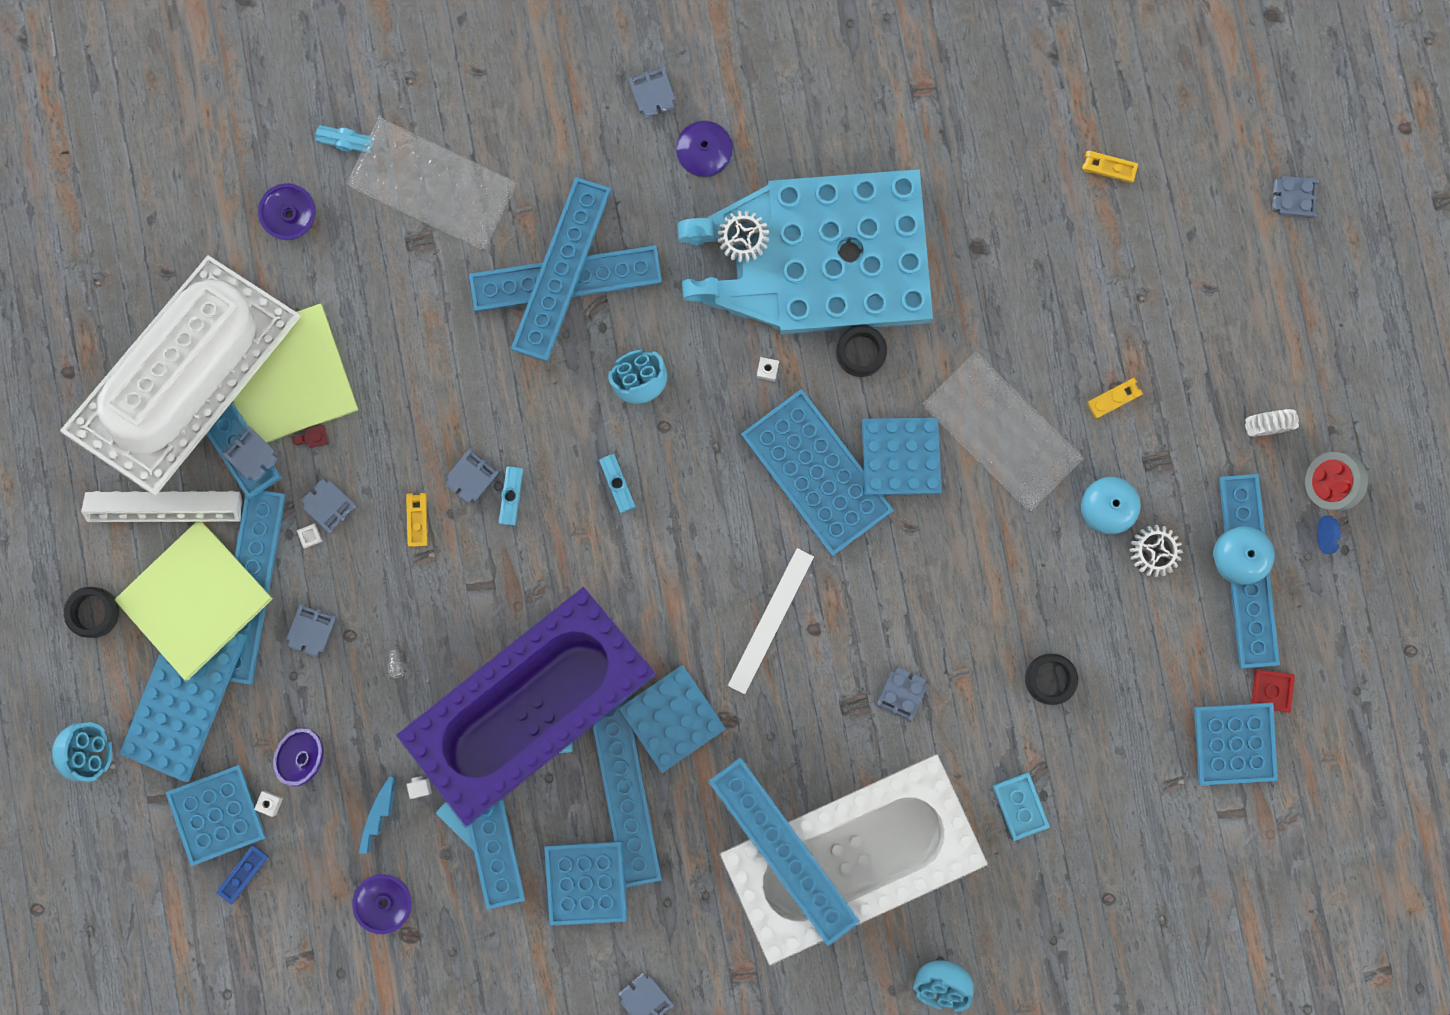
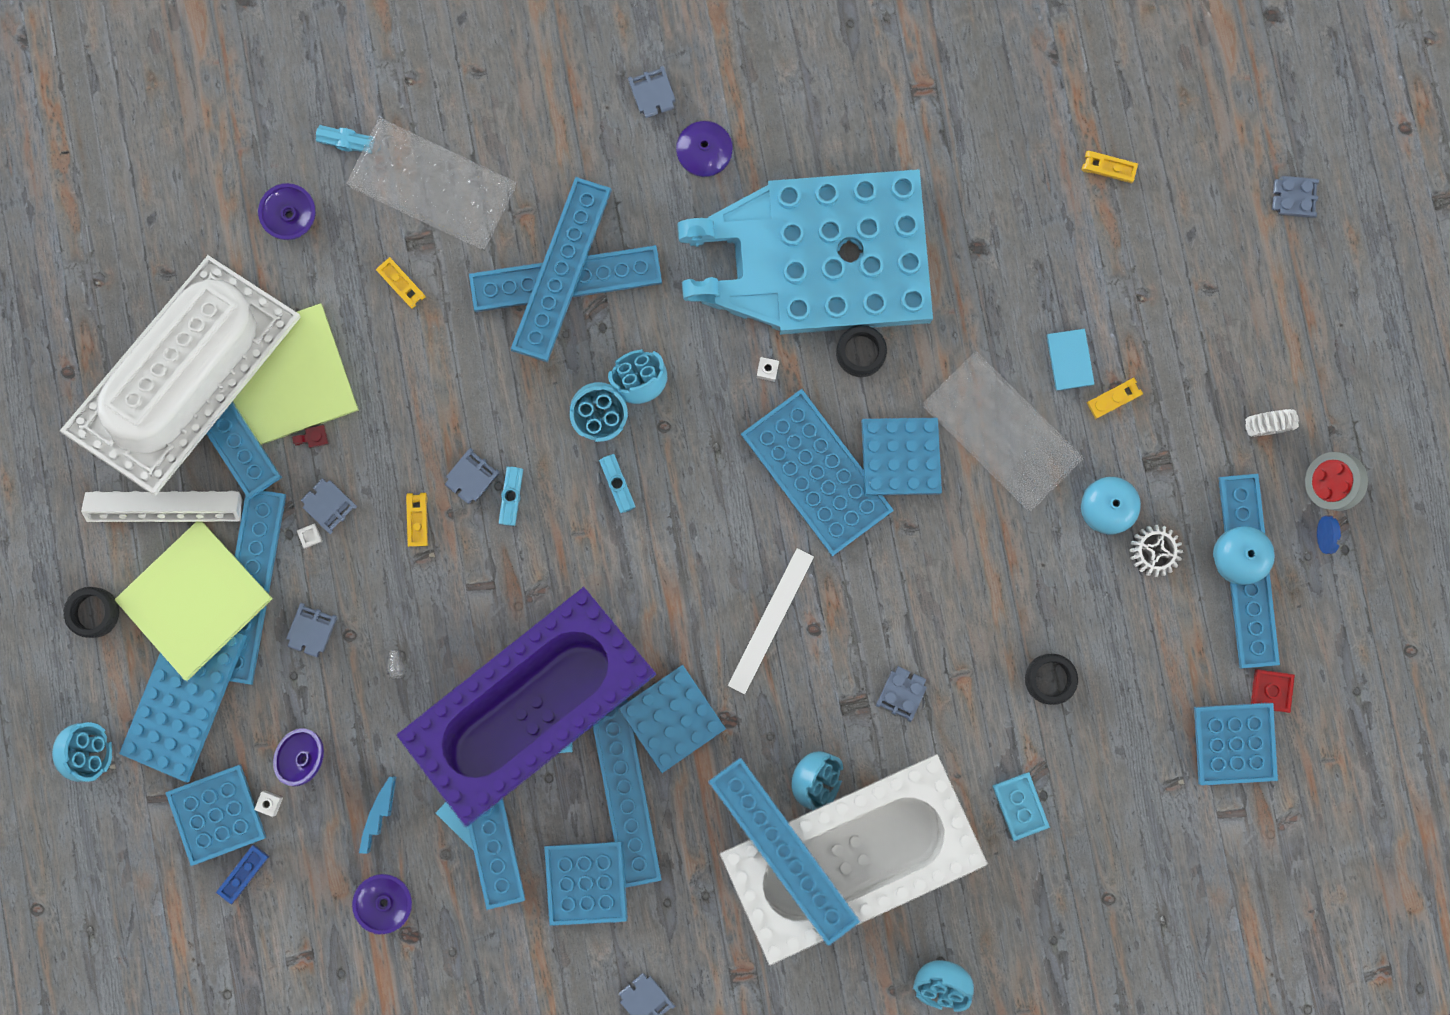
sand blue plate [222,426,278,482] -> none
white plate [407,776,432,799] -> none
white gear [718,211,769,262] -> none
none -> yellow plate [376,257,426,309]
none -> medium azure cylinder [570,382,628,442]
none -> medium azure cylinder [792,751,843,811]
none -> medium azure tile [1046,329,1094,391]

